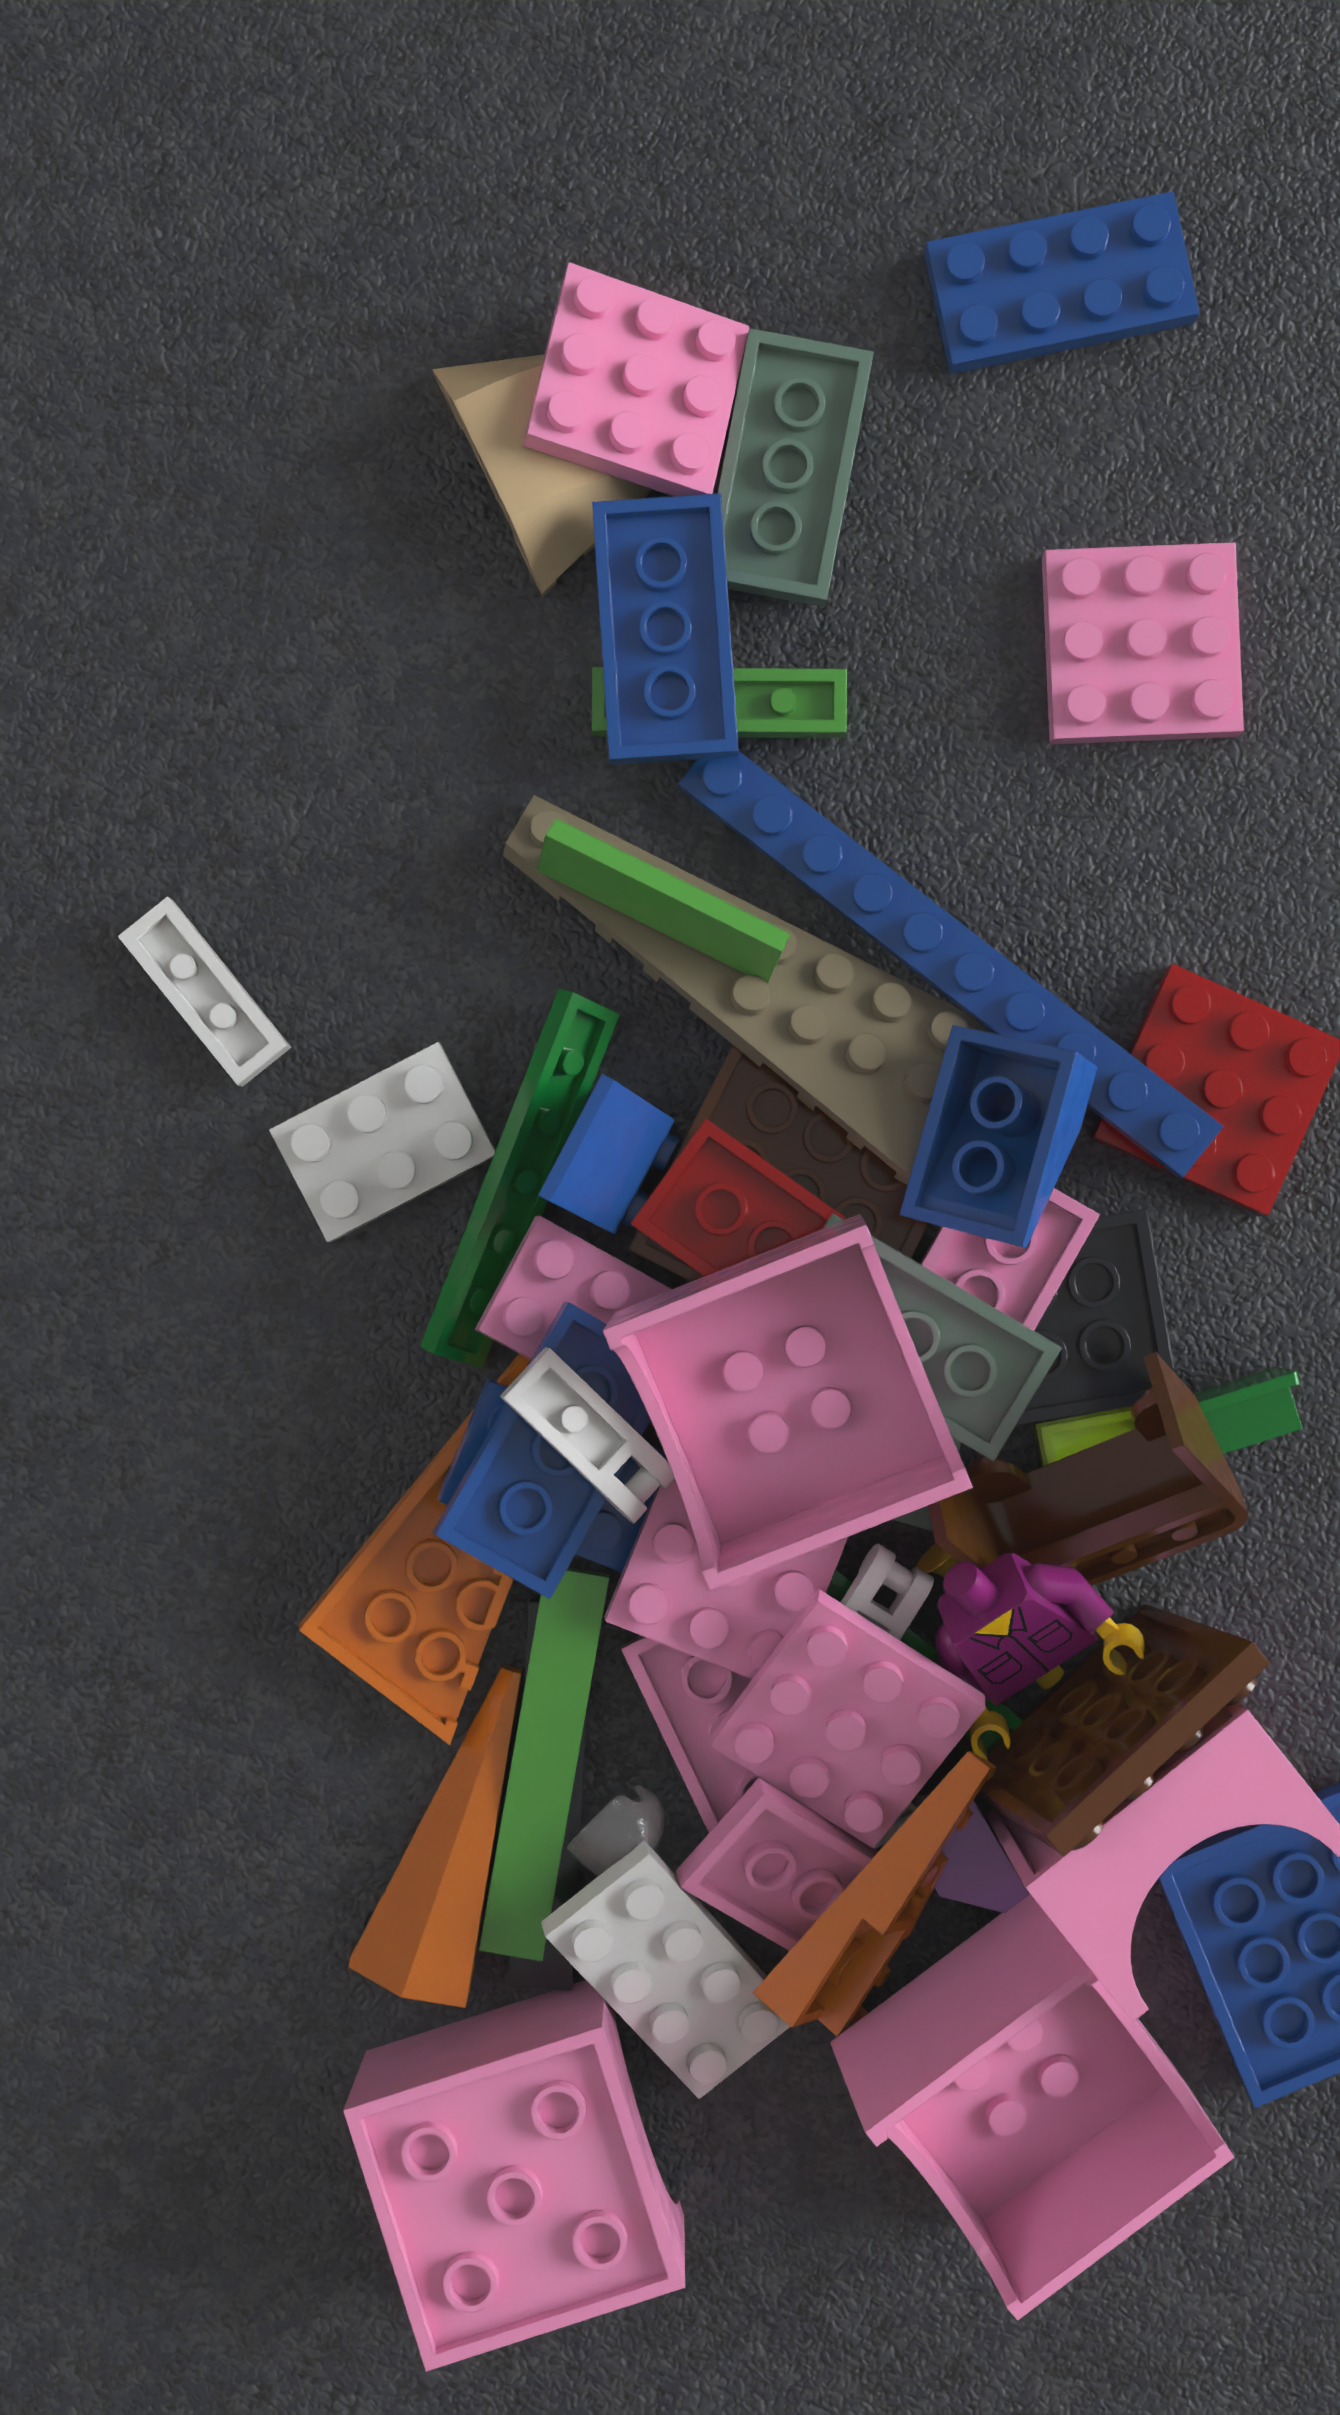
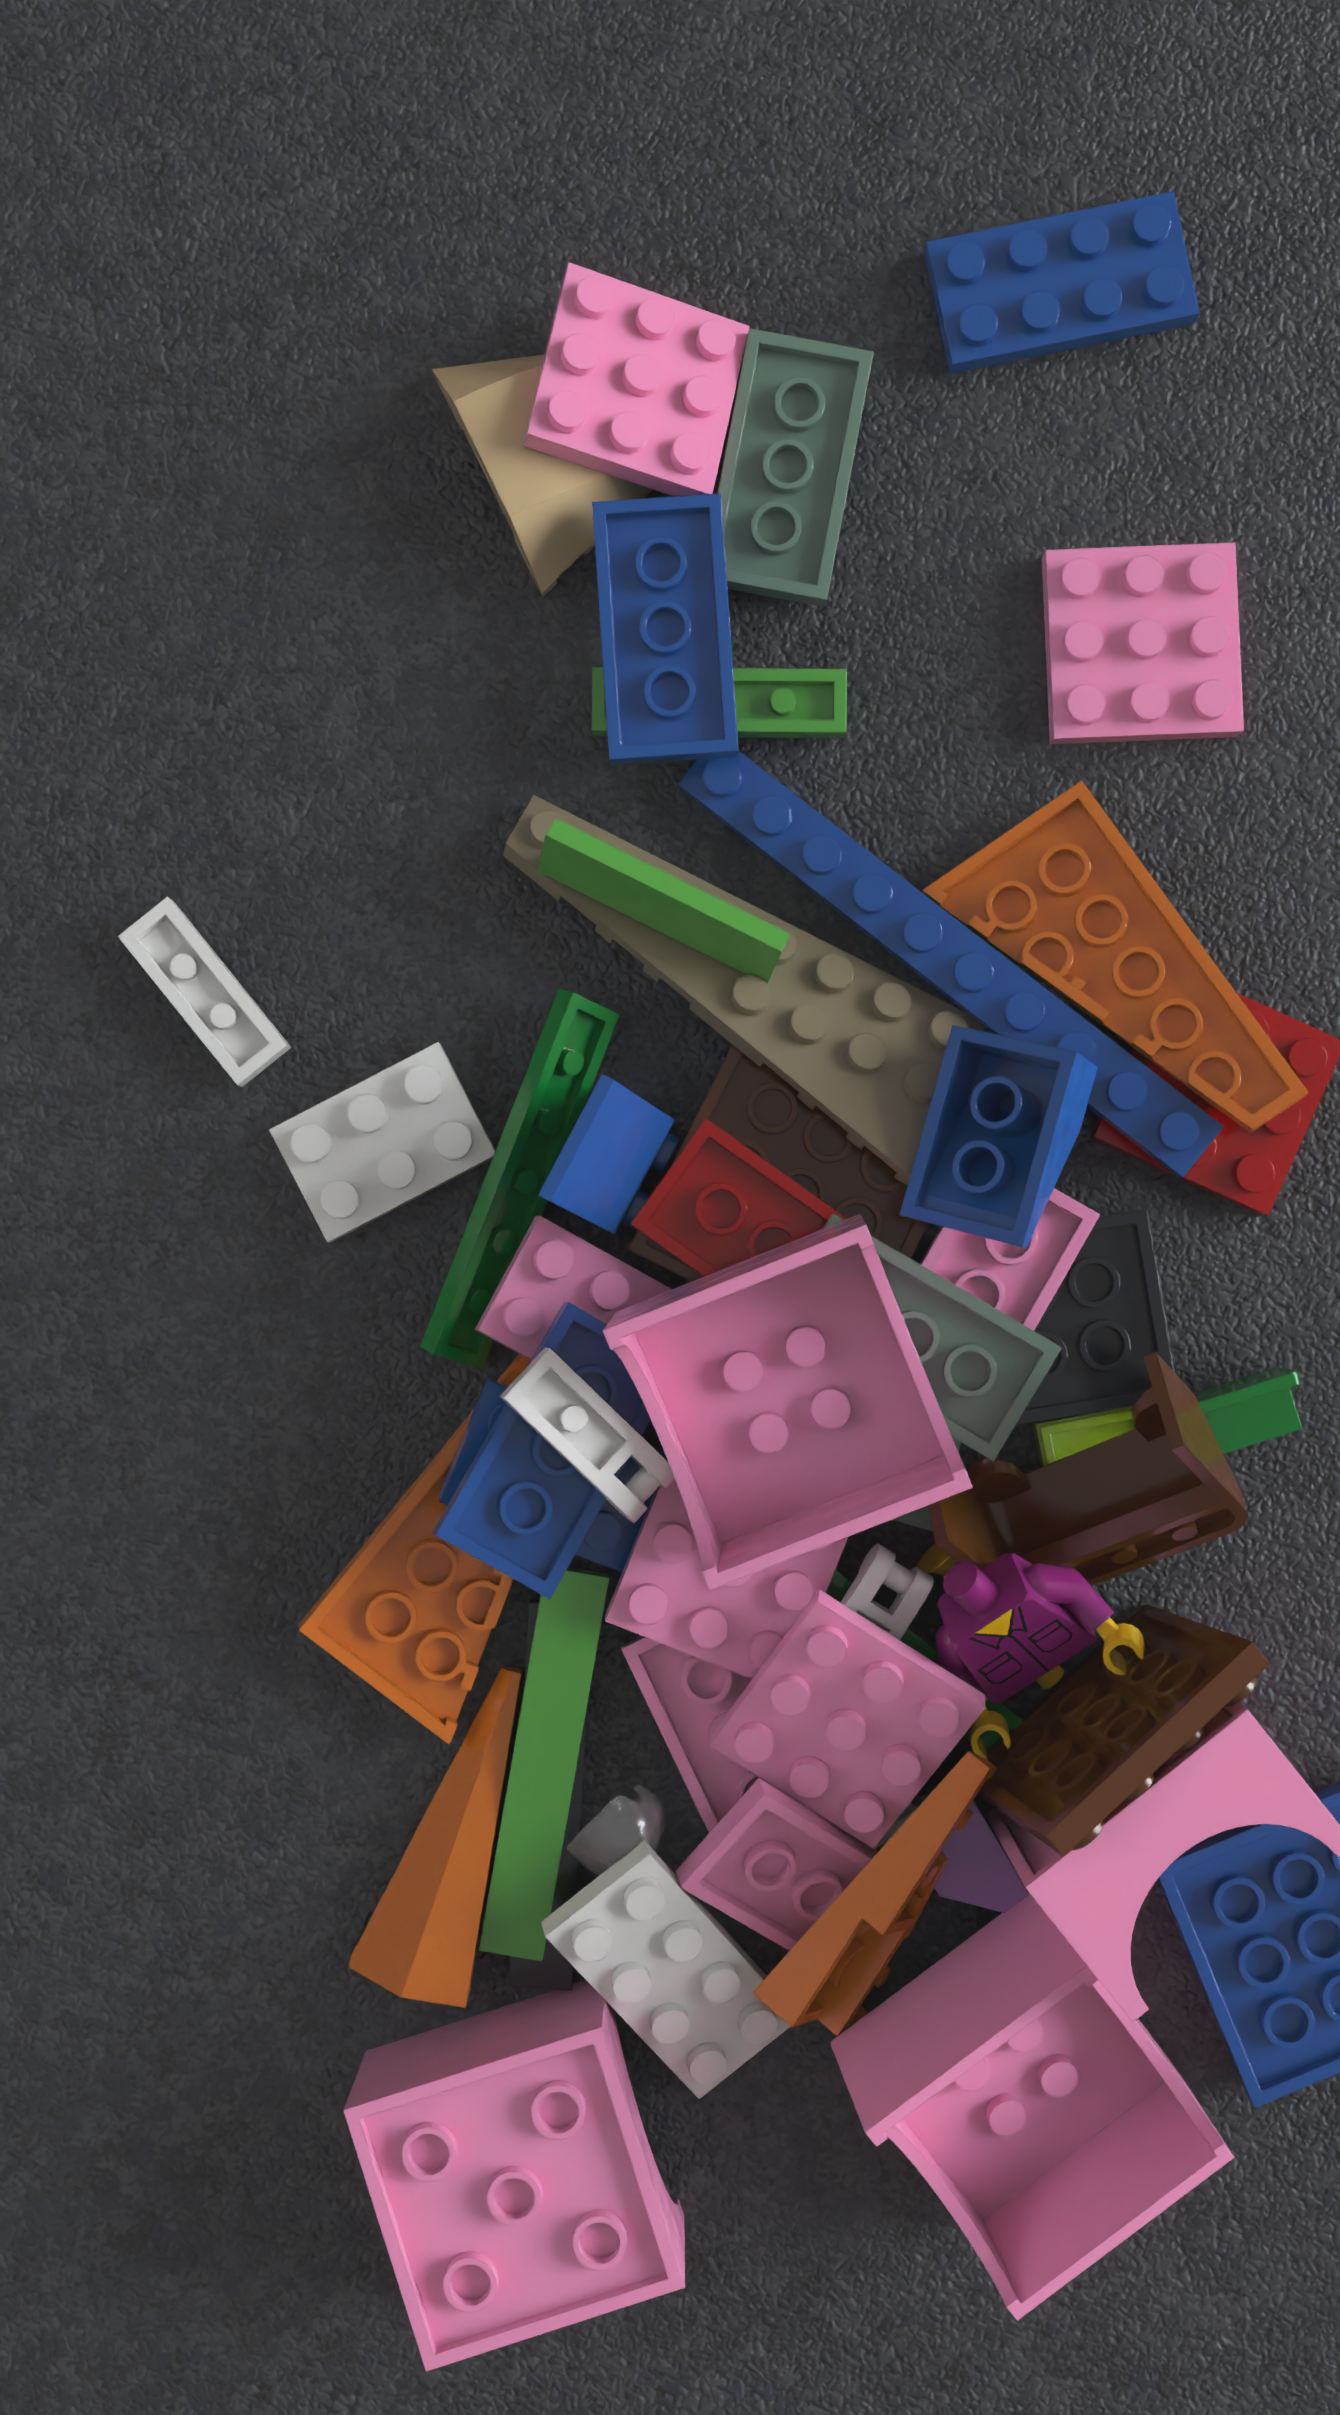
none -> orange wing [922,780,1309,1133]

